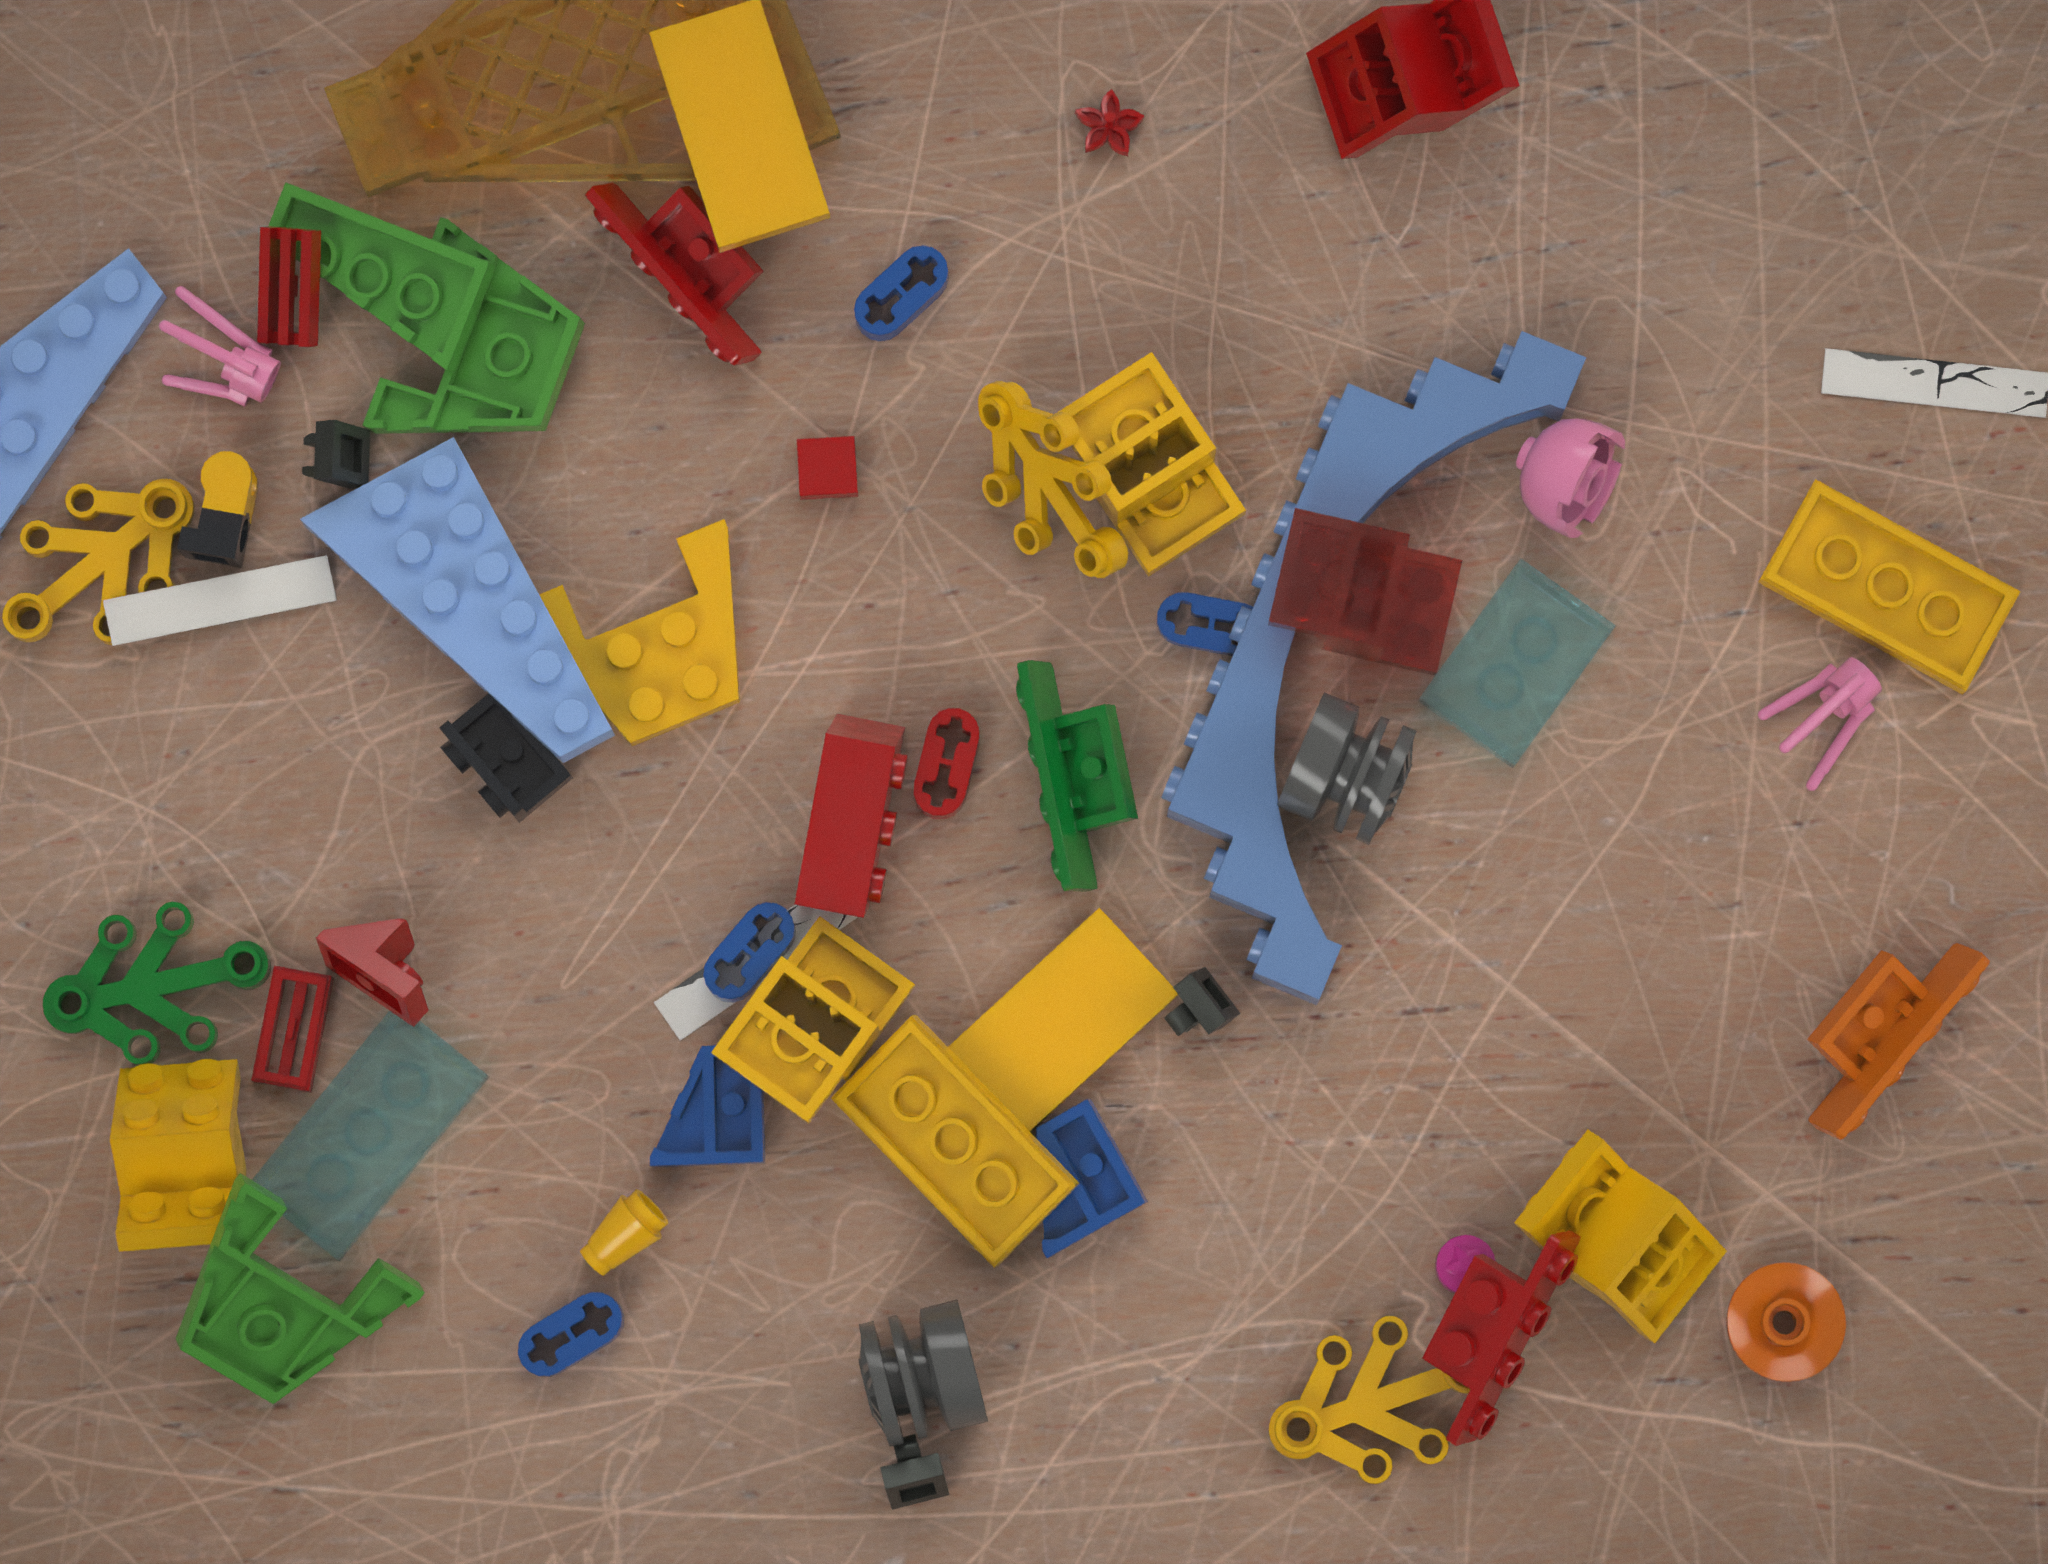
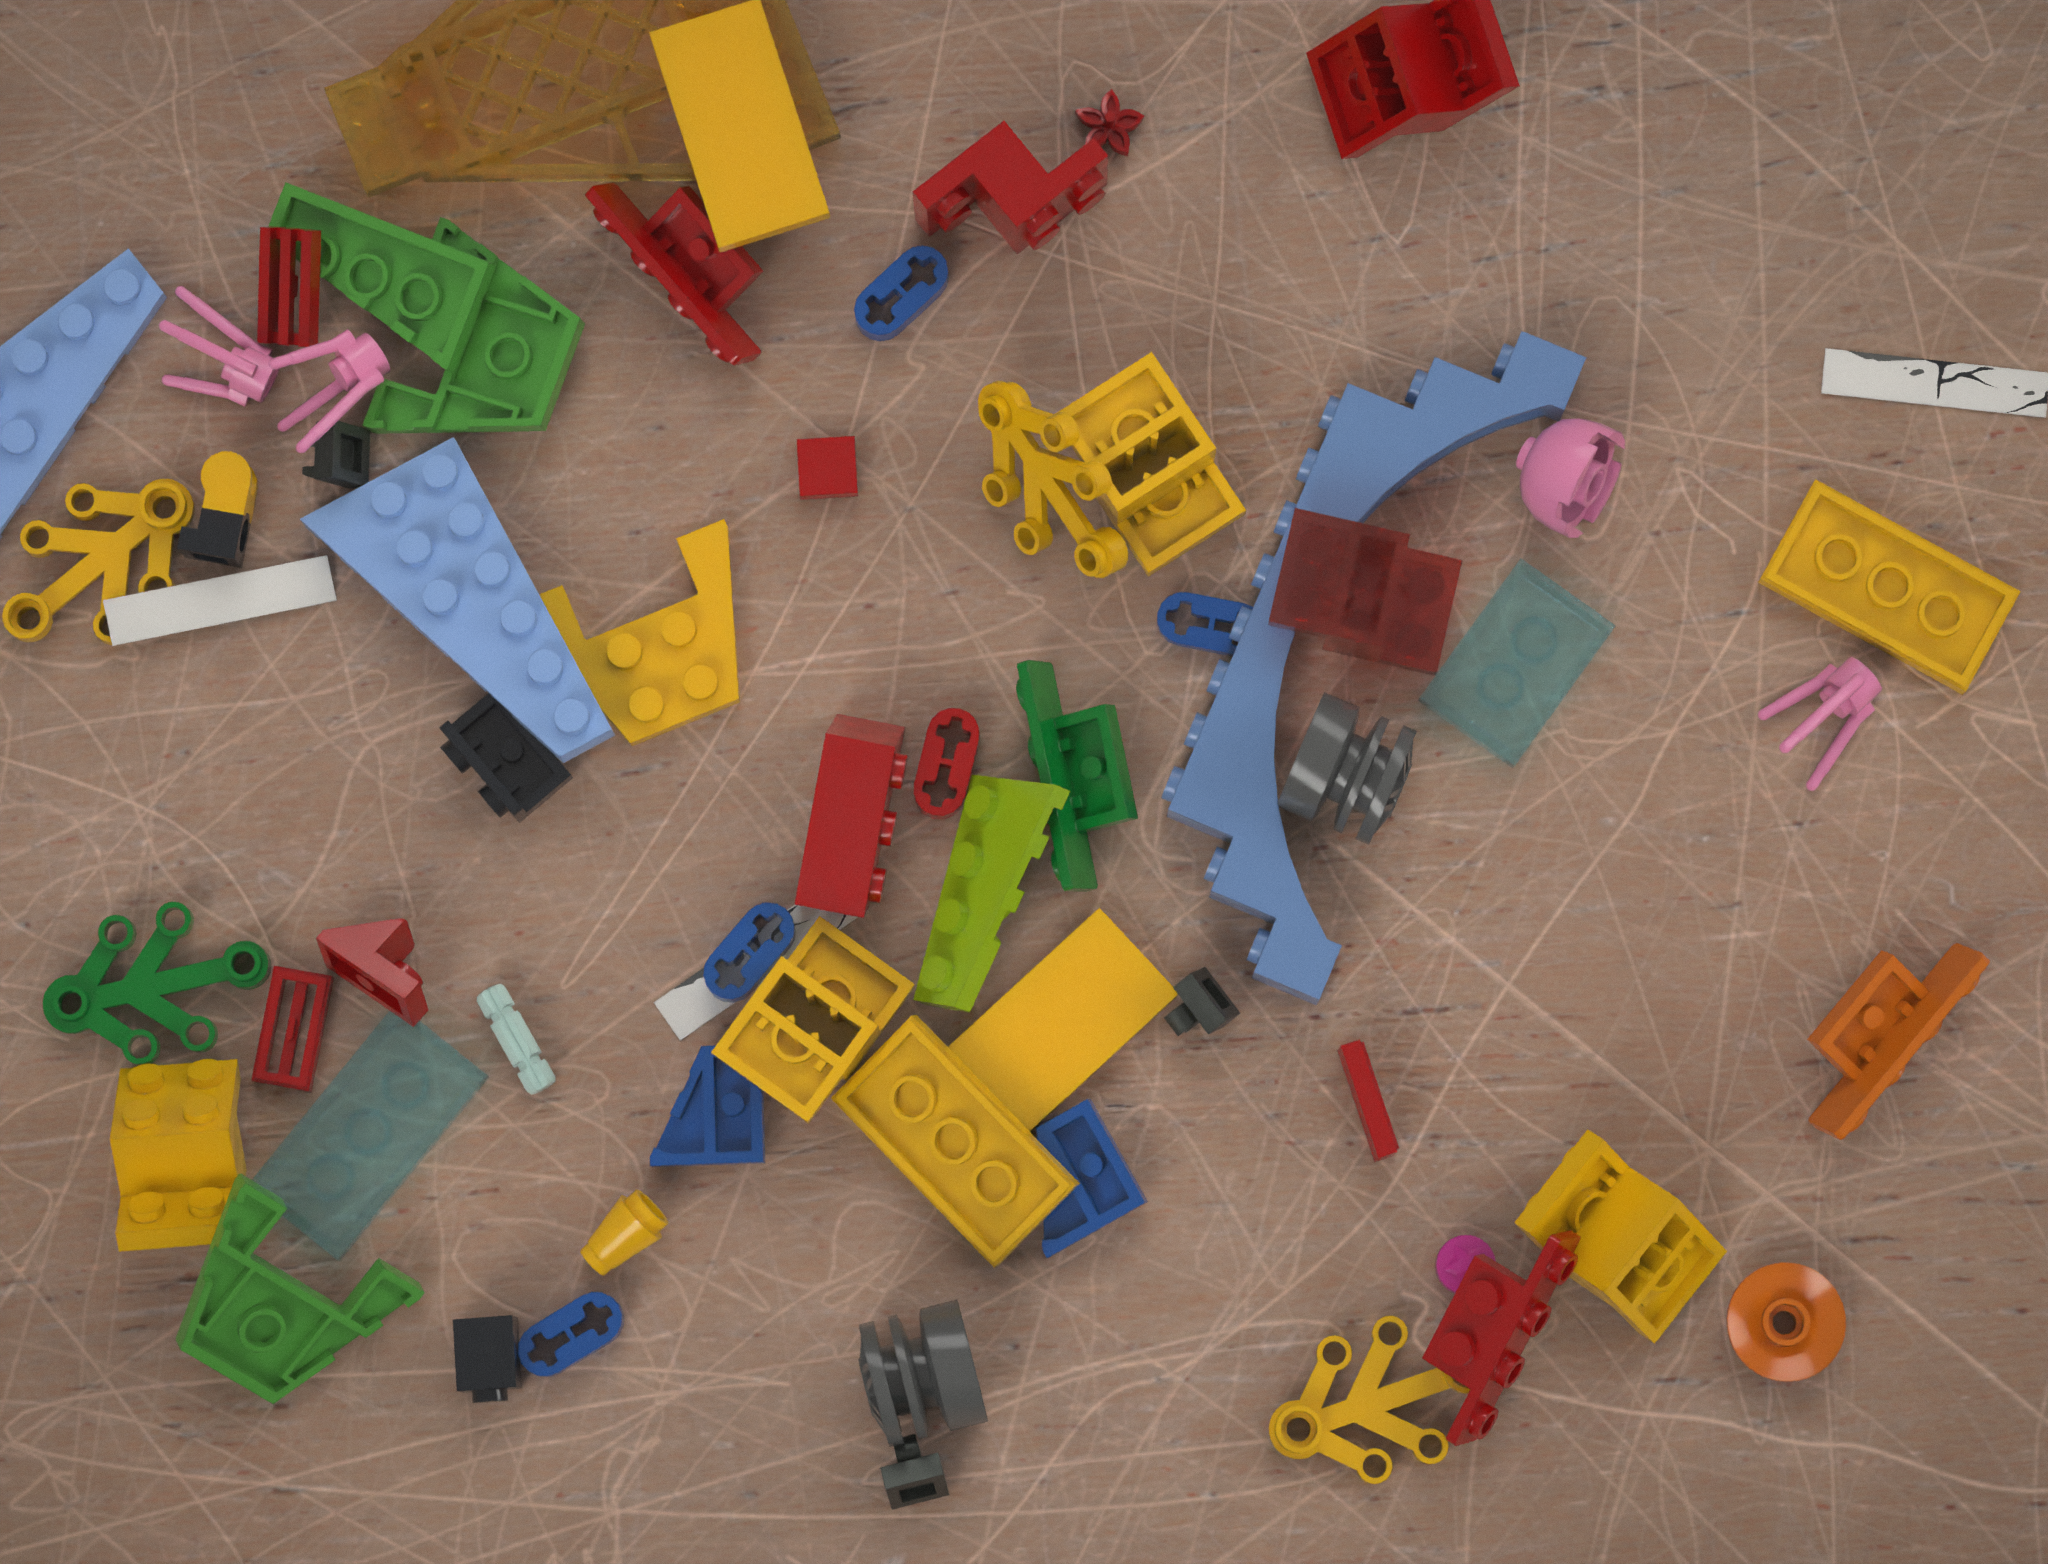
none -> bright pink plant [269,329,390,453]
none -> black brick [453,1315,522,1403]
none -> light aqua axle [476,984,555,1095]
none -> red bracket [912,121,1108,254]
none -> lime wing [913,775,1070,1012]
none -> red tile [1337,1039,1399,1162]

